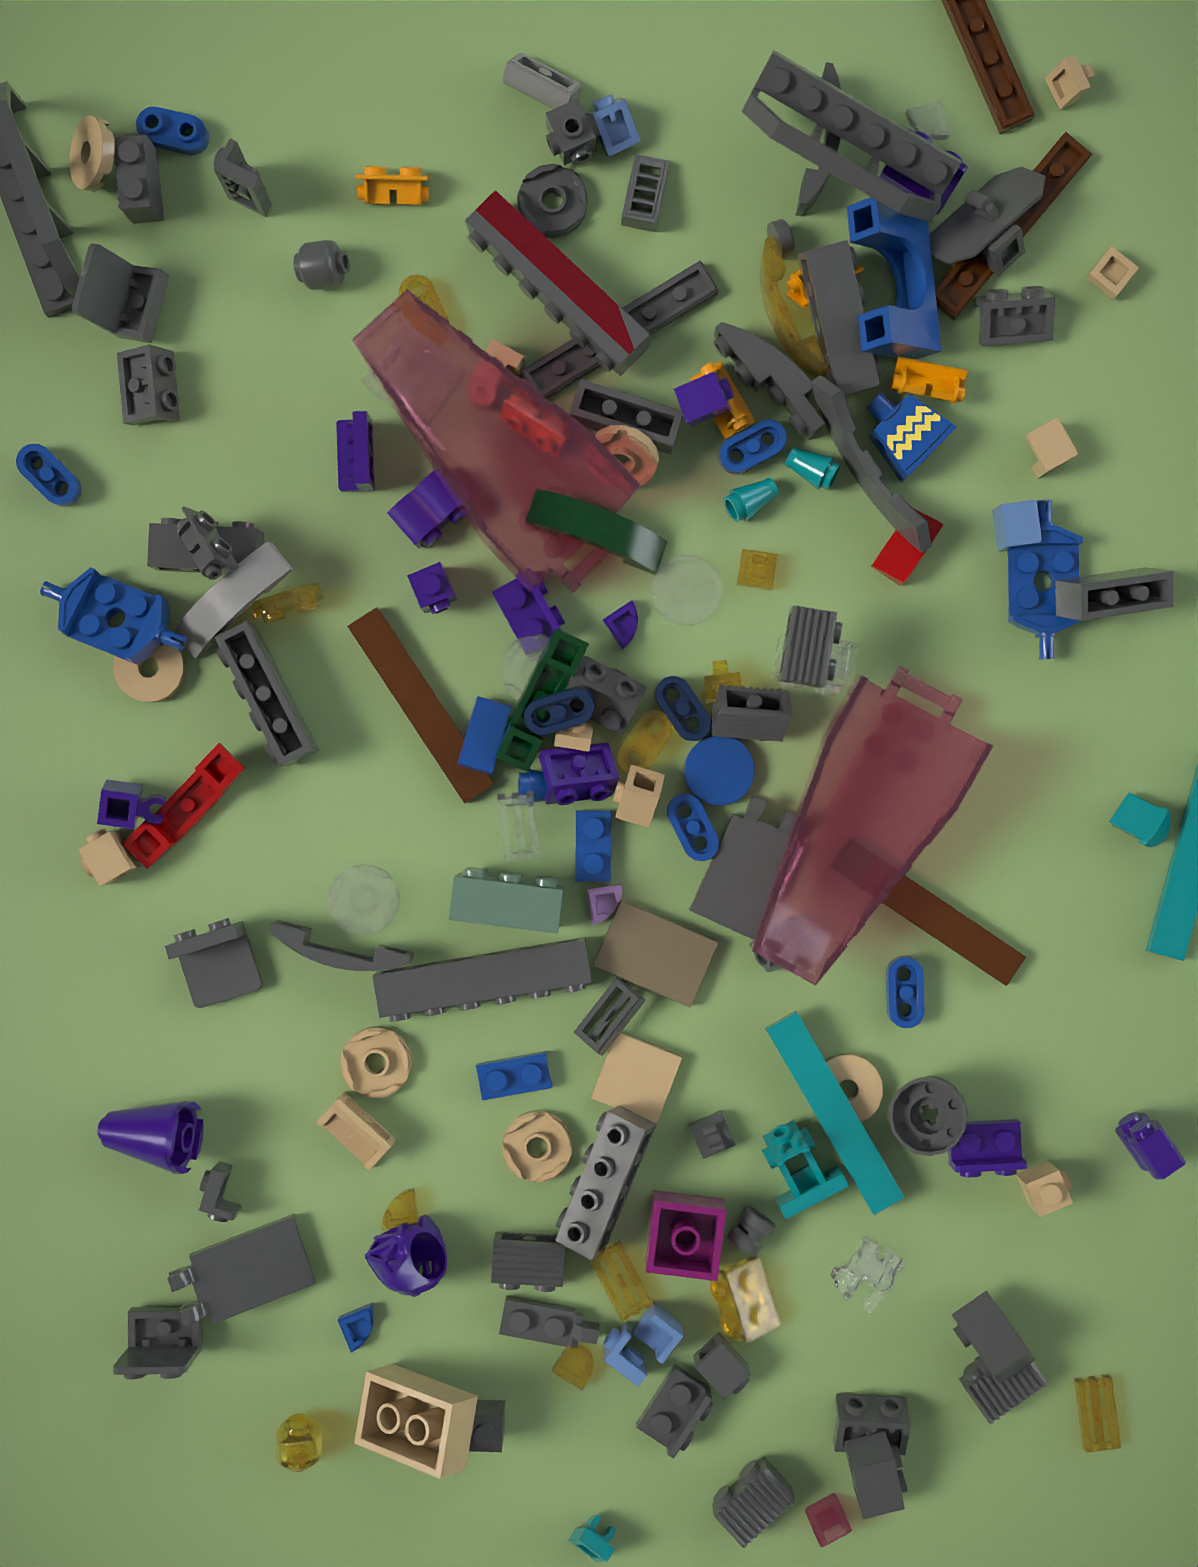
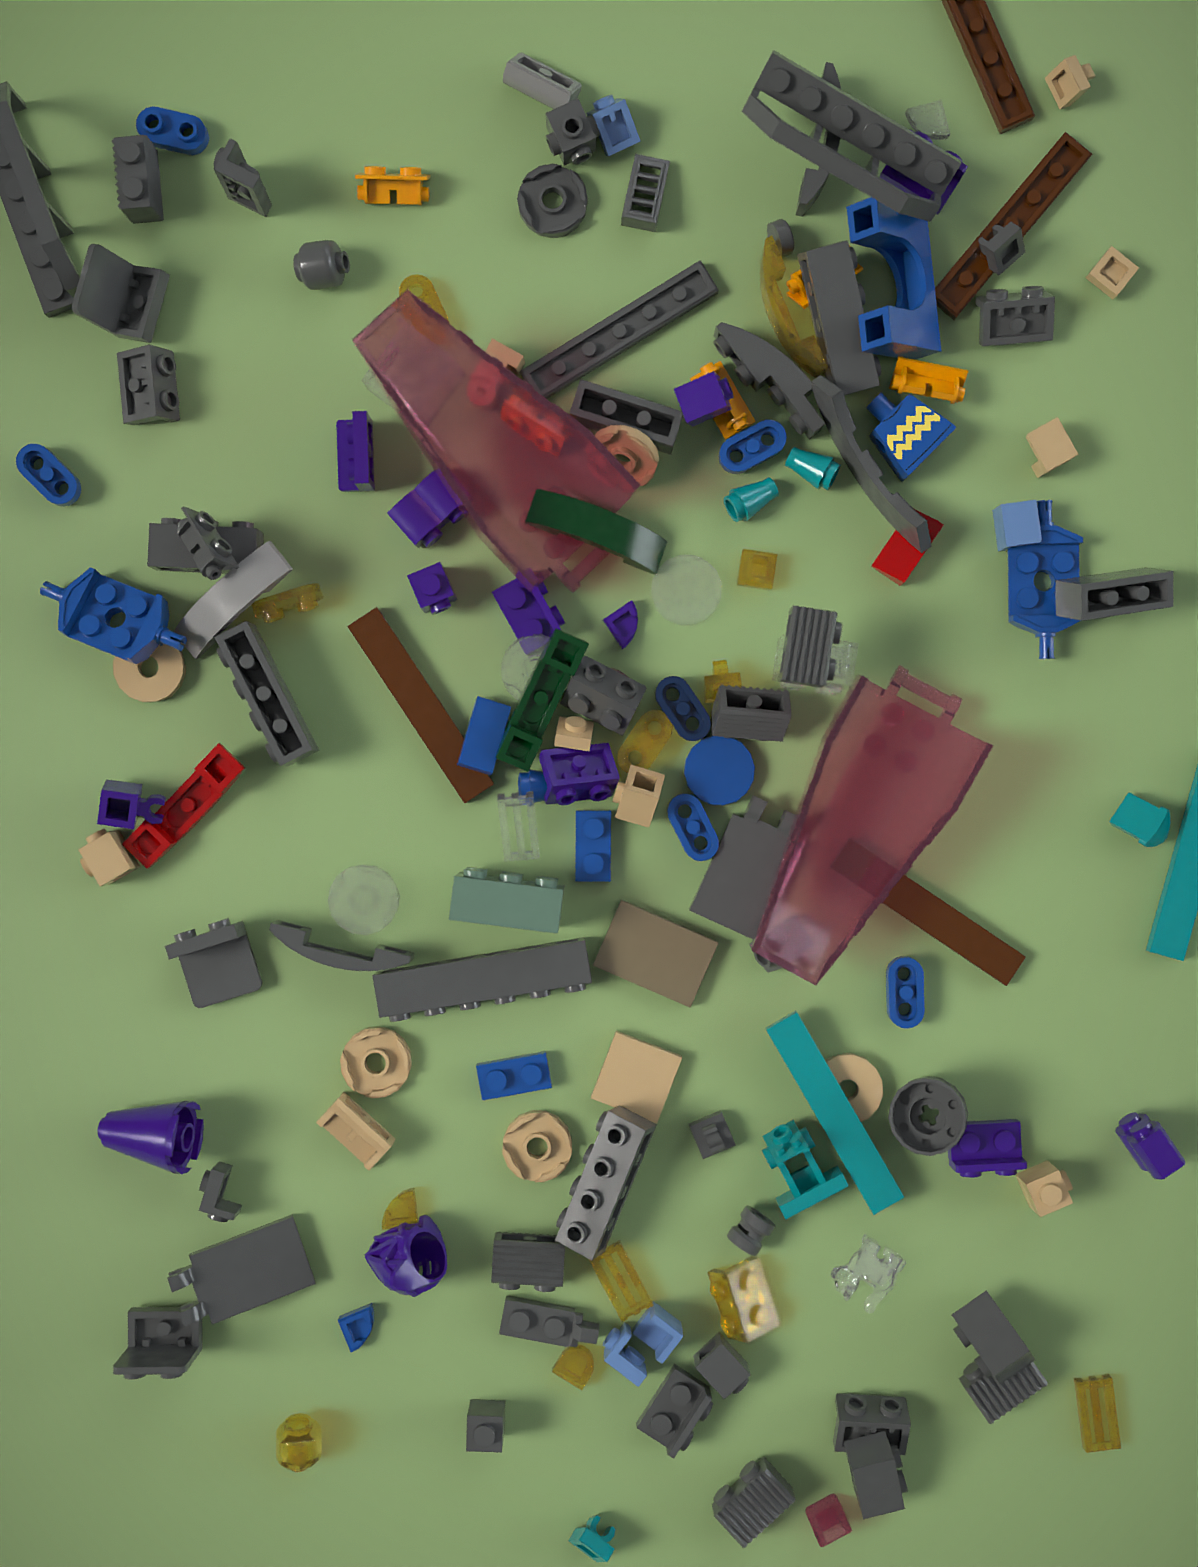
tan tile [69,115,115,192] -> none
tan brick [354,1364,478,1479] -> none
brick [465,190,650,377] -> none
dark blue plate [524,686,596,735] -> none
dark grey tile [574,977,646,1056] -> none
lavender tile [587,884,622,925] -> none
magenta brick [644,1190,726,1281] -> none
dark grey shield [929,167,1045,265] -> none

